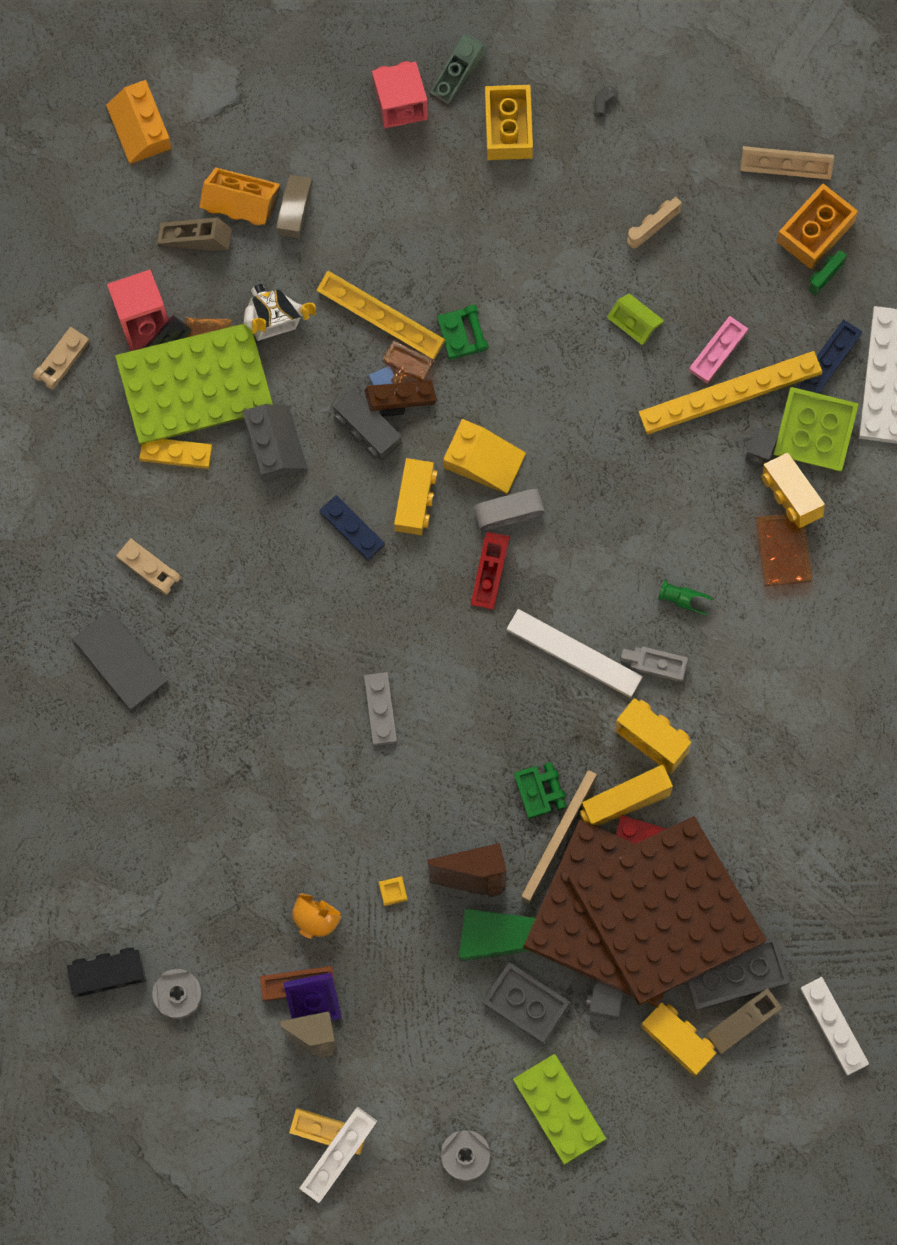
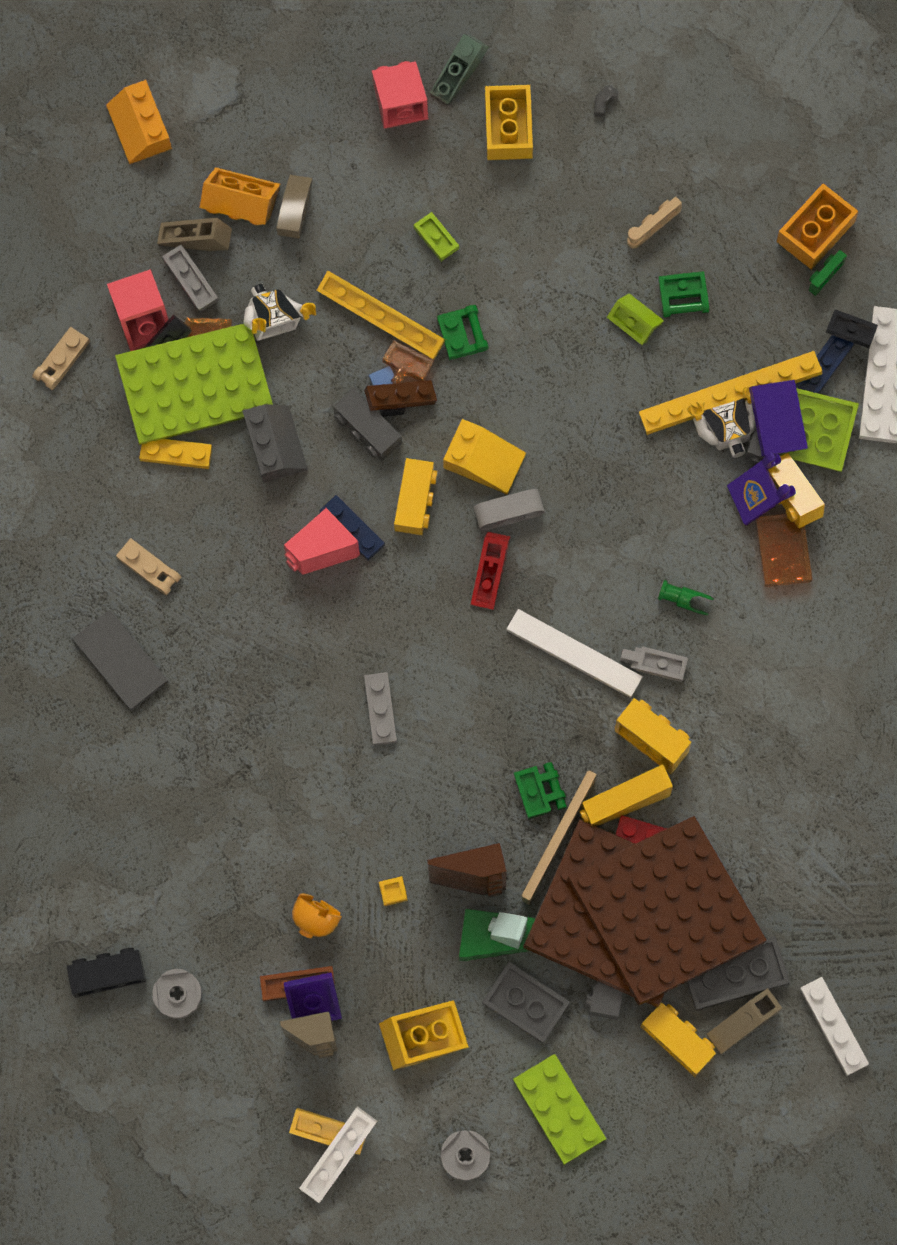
bright pink plate [689,316,748,384] -> none
tan plate [740,146,834,180] -> none
none -> light grey plate [162,244,219,313]
none -> coral slope [284,508,360,575]
none -> yellow slope [379,1000,469,1070]
none -> lime plate [413,212,459,262]
none -> light aqua slope [488,912,527,949]
none -> green plate [658,271,709,318]
none -> torso [687,387,756,458]
none -> dark purple flag [727,452,796,525]
none -> dark purple tile [749,380,808,457]
none -> black plate [826,309,878,348]

